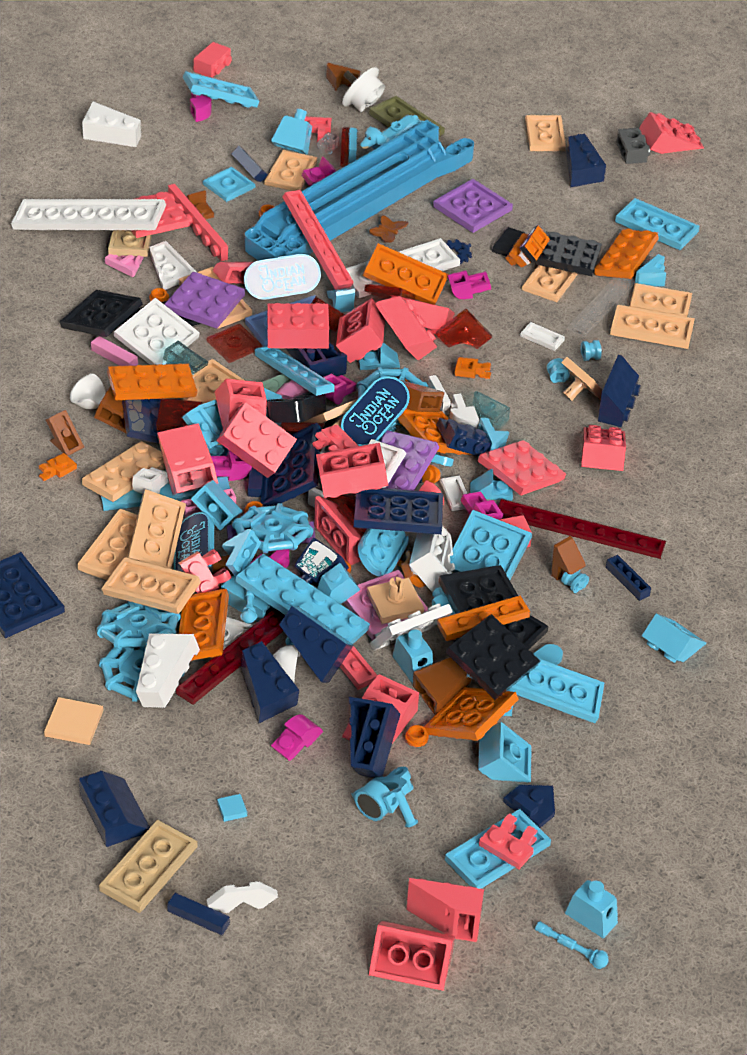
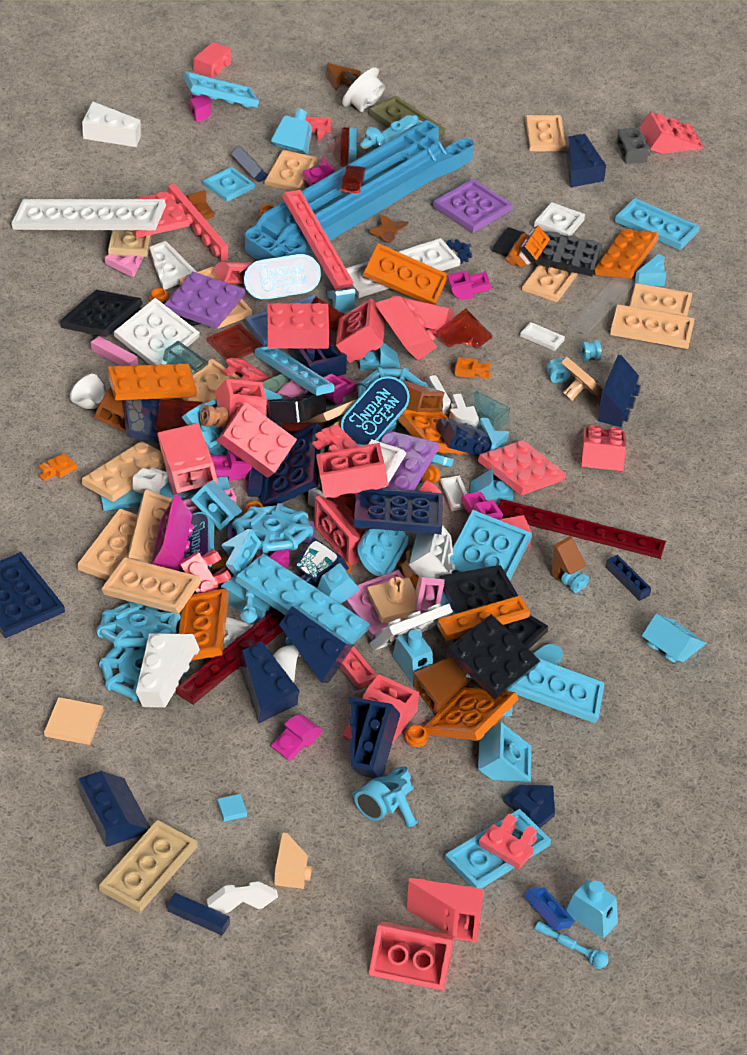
slope [45,410,84,456] -> none
clear red tile [364,284,416,300] -> none
none -> dark pink slope [151,494,194,571]
none -> nougat wheel [200,405,229,428]
none -> coral plate [222,358,271,382]
none -> light nougat slope [275,833,312,889]
none -> clear red slope [341,165,365,194]
none -> bright pink slope [415,577,444,613]
none -> blue plate [525,887,575,930]
none -> white plate [534,202,585,236]

